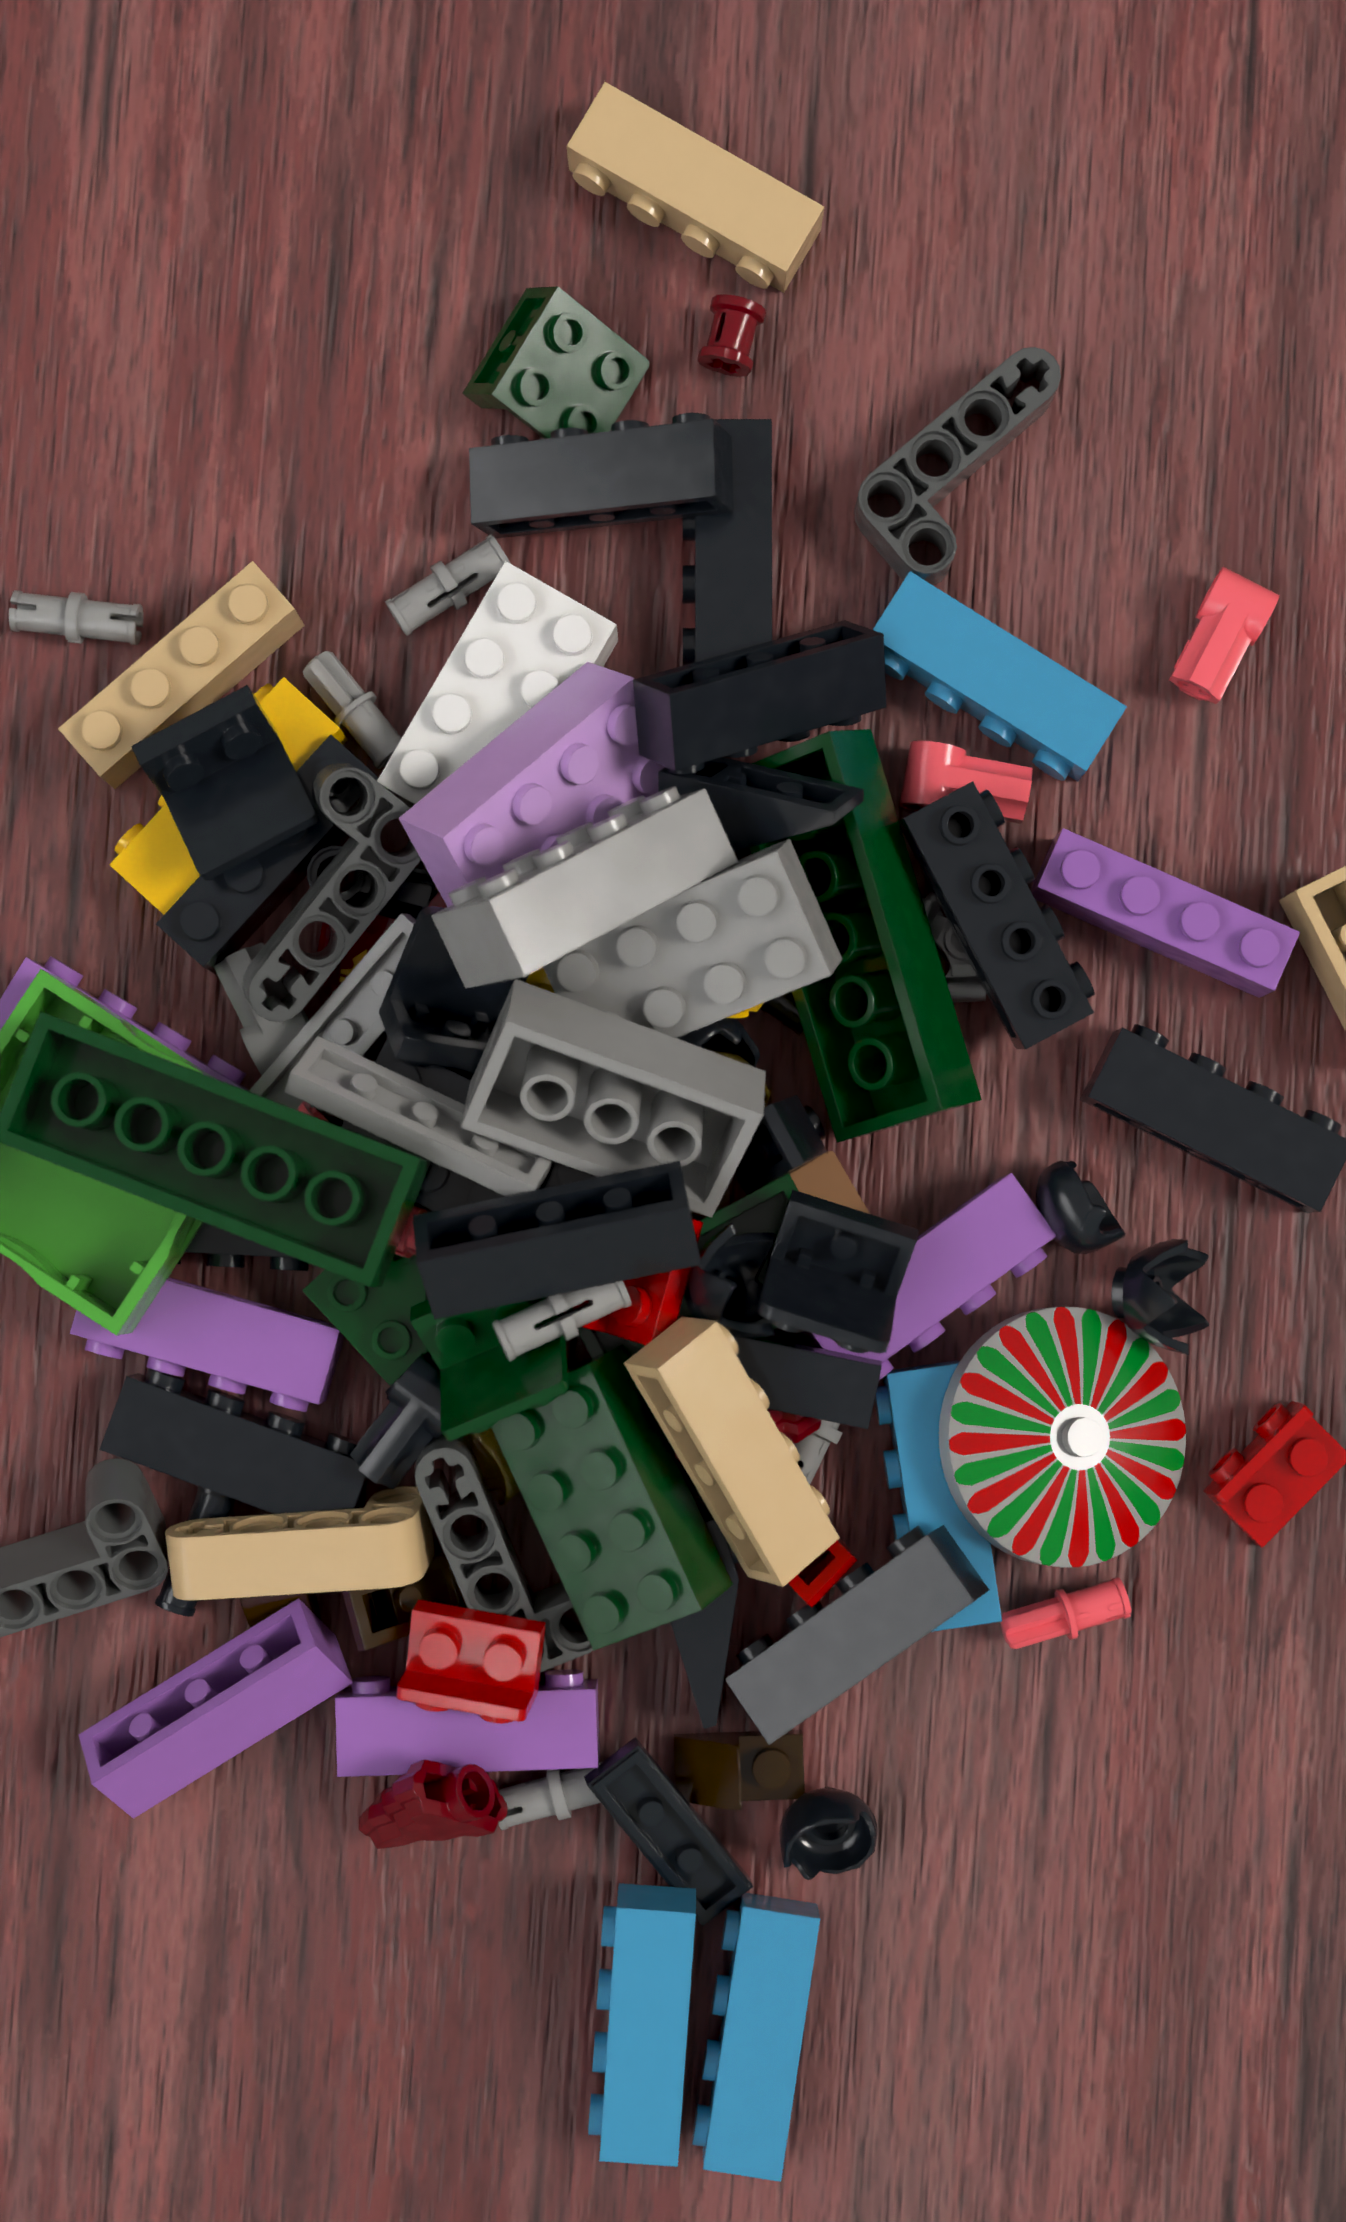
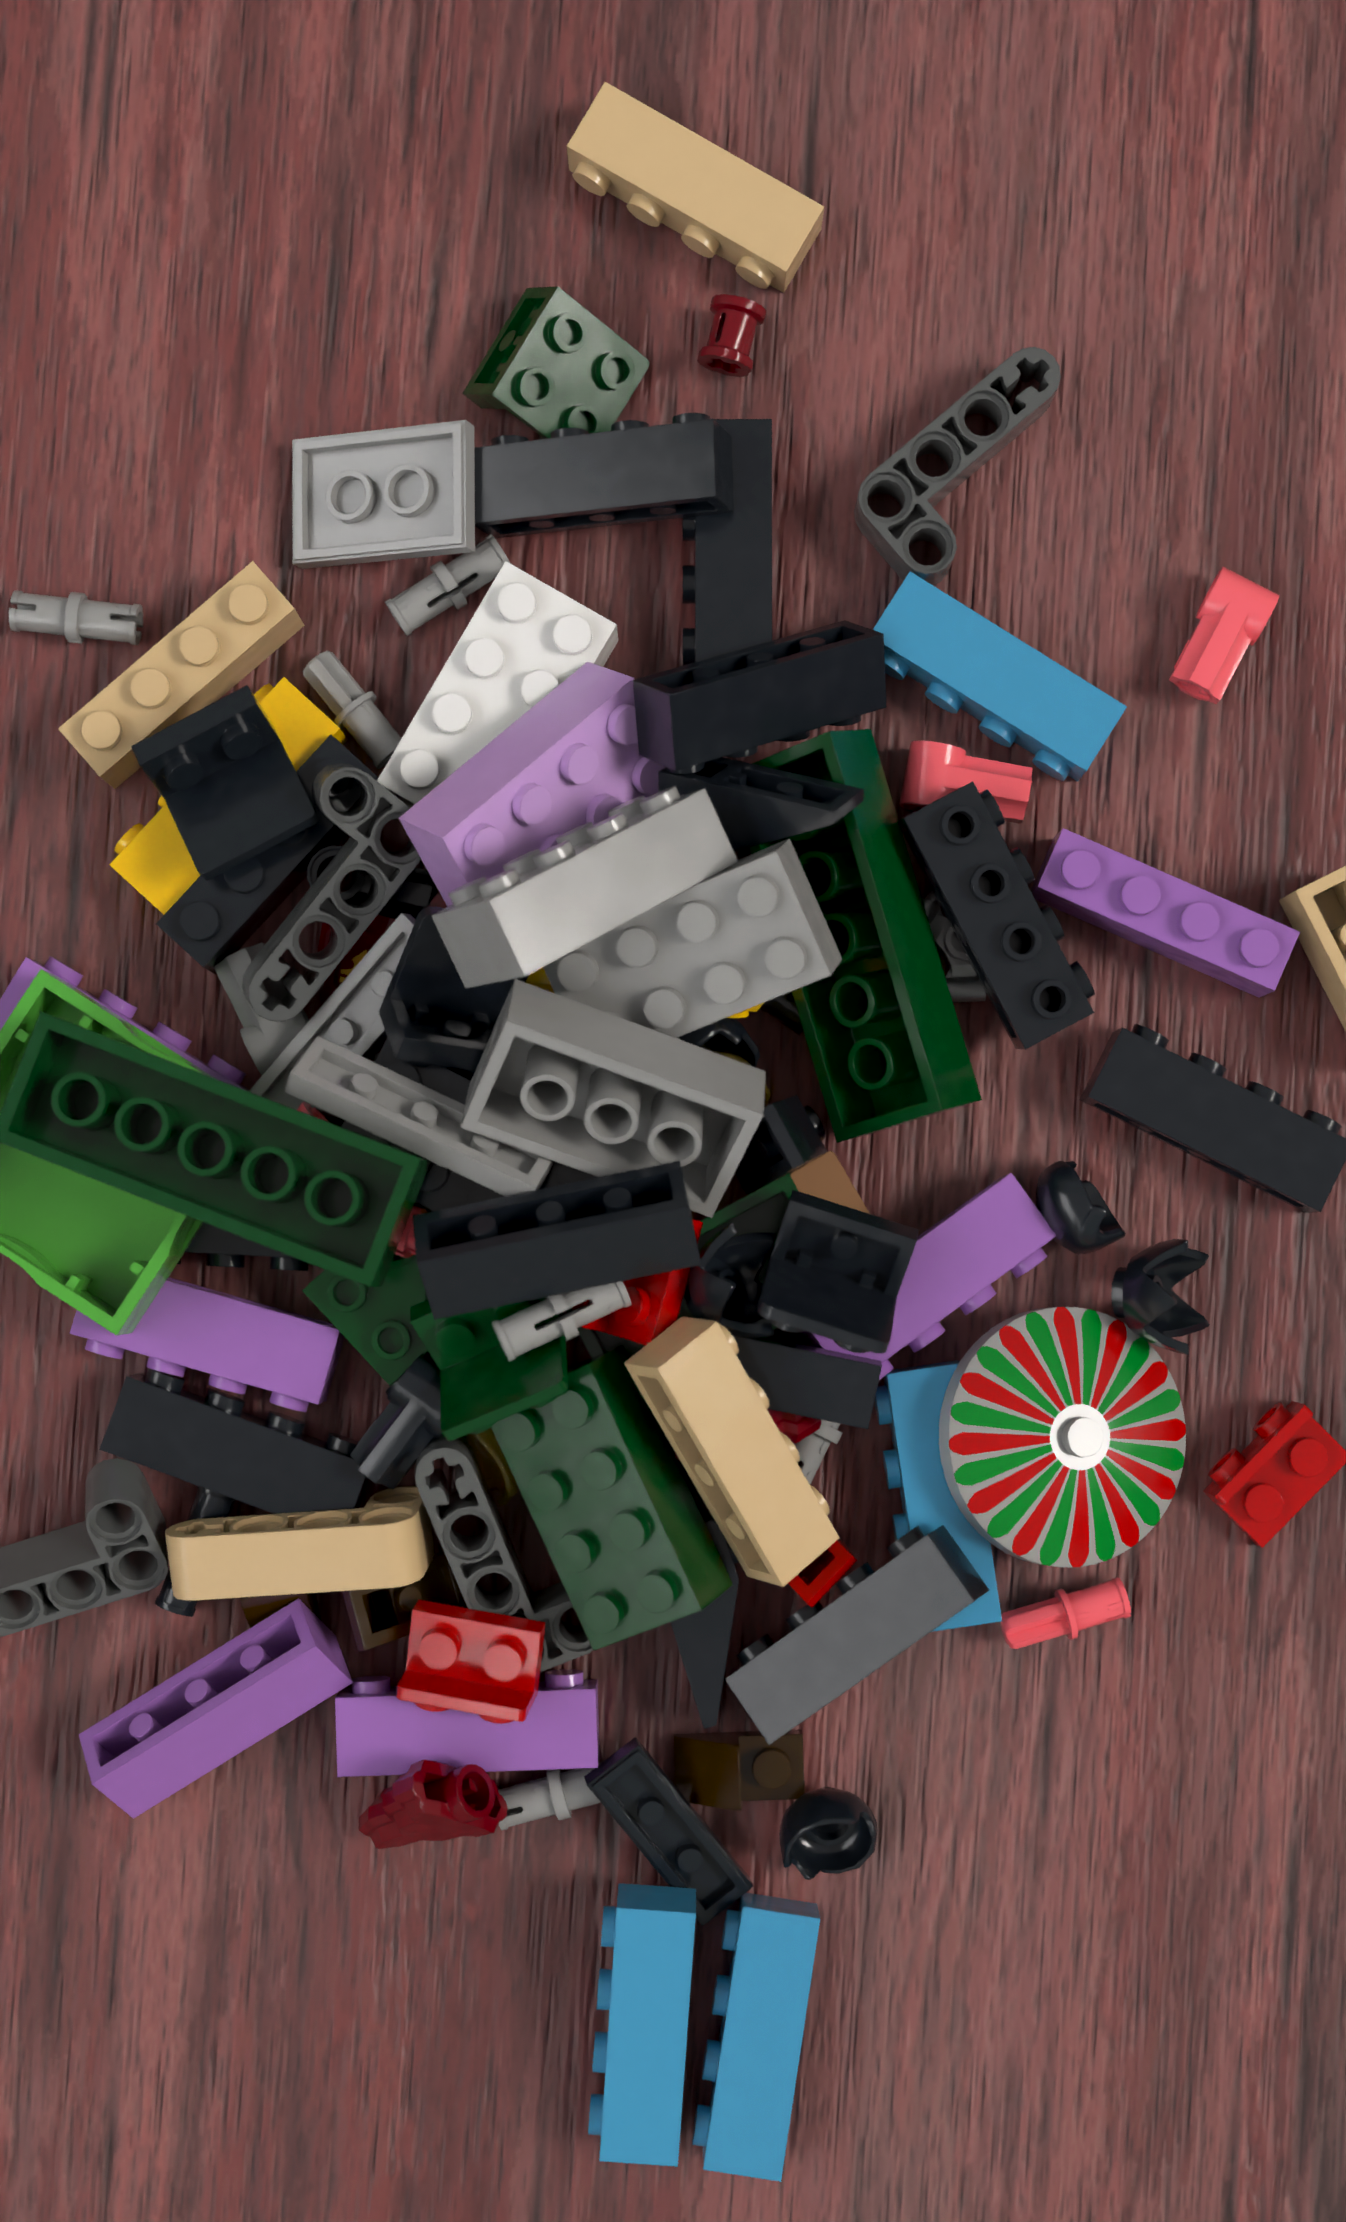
none -> light grey tile [292,420,475,569]

